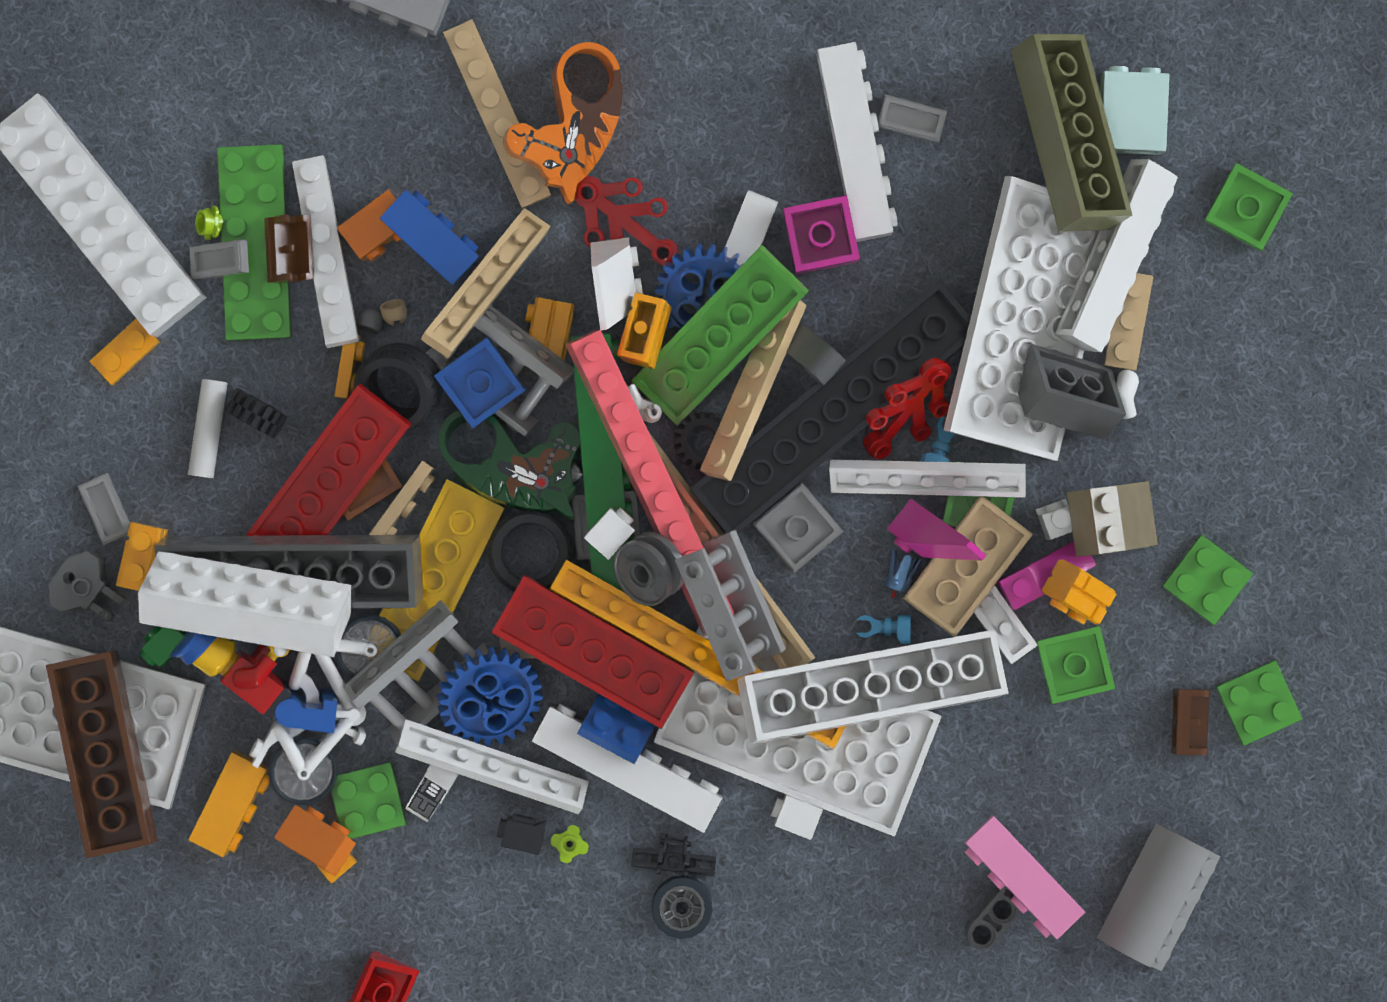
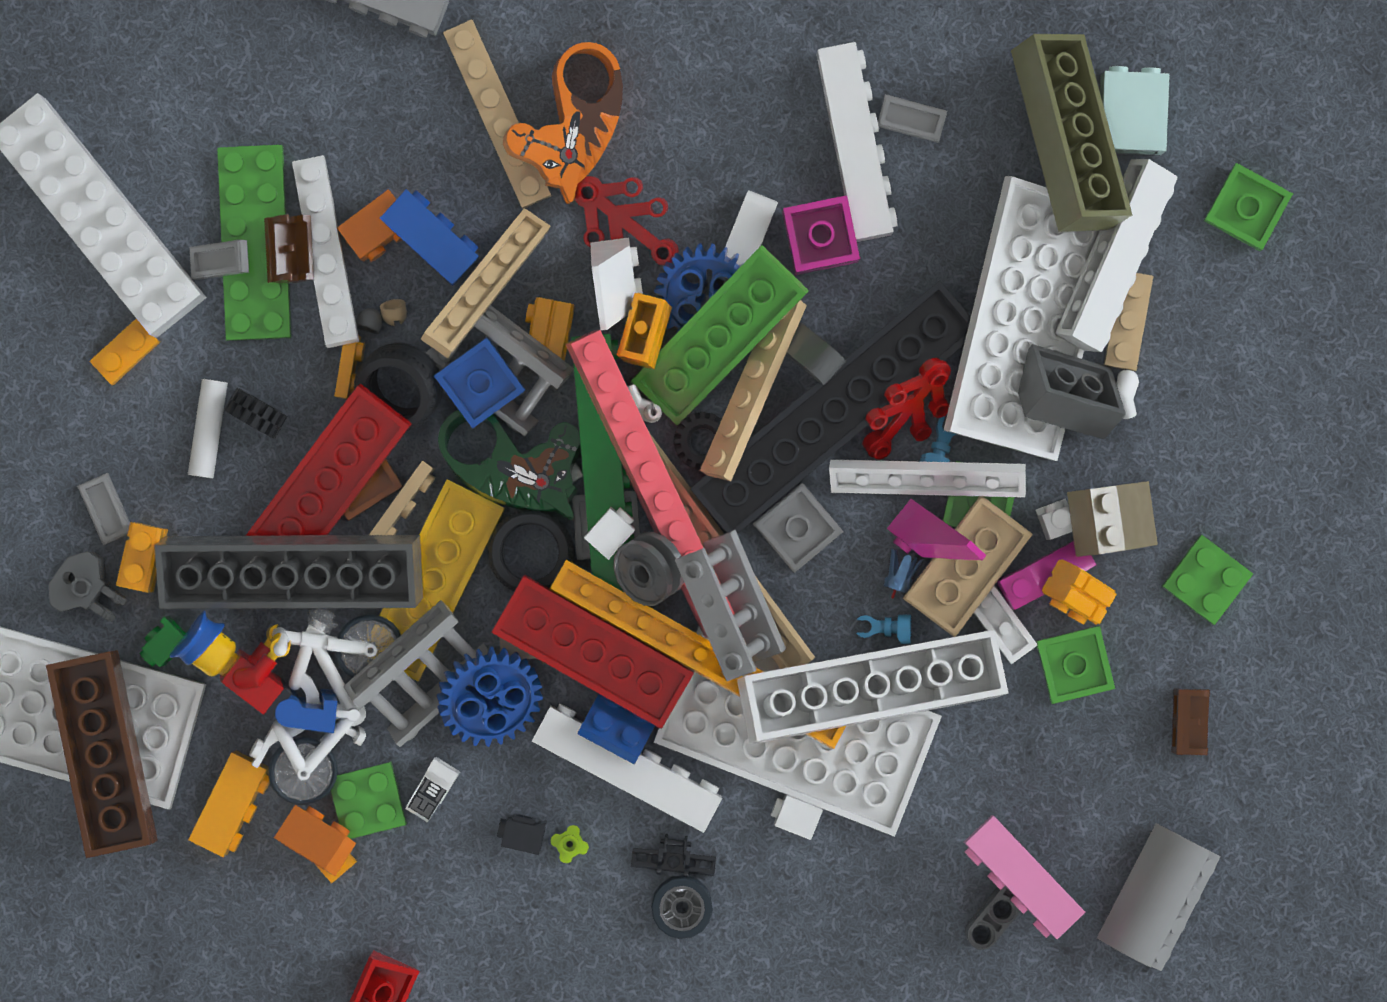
white brick [138,551,351,657] -> none
lime plate [195,206,223,240] -> none
white plate [395,719,589,814] -> none
bright green plate [1215,660,1302,746] -> none

